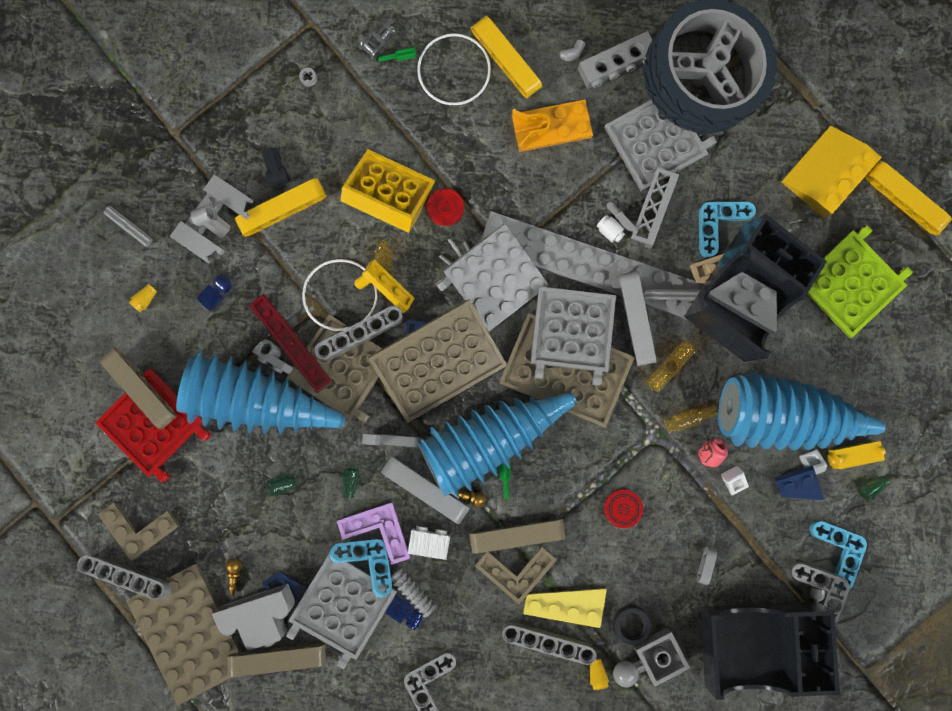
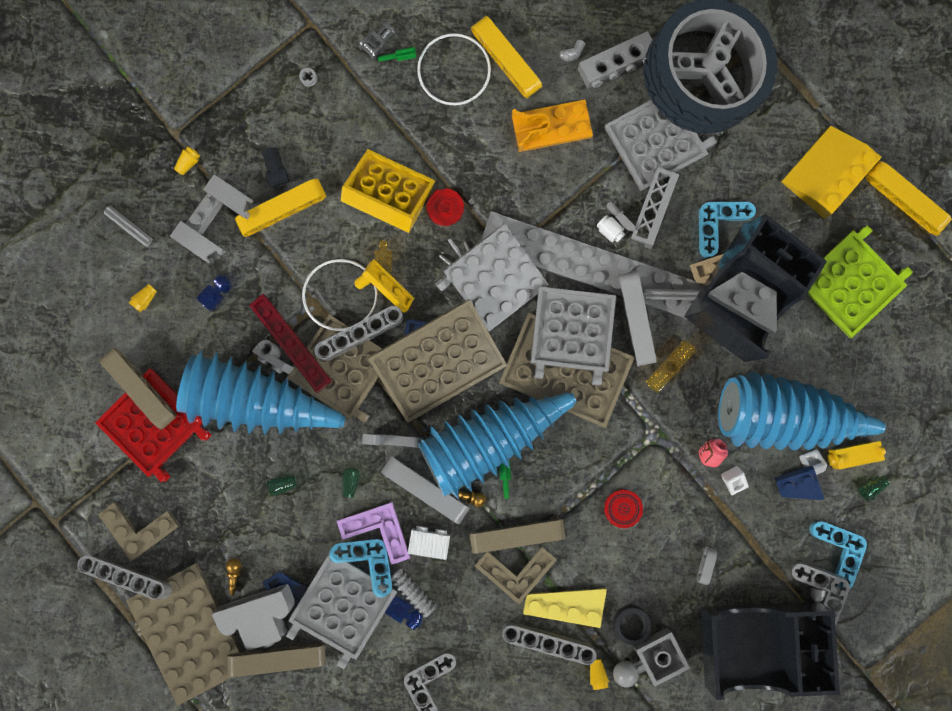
light grey piece [191,204,230,238] -> none
clear yellow hinge [664,404,718,433] -> none
none -> yellow cone [174,146,201,175]

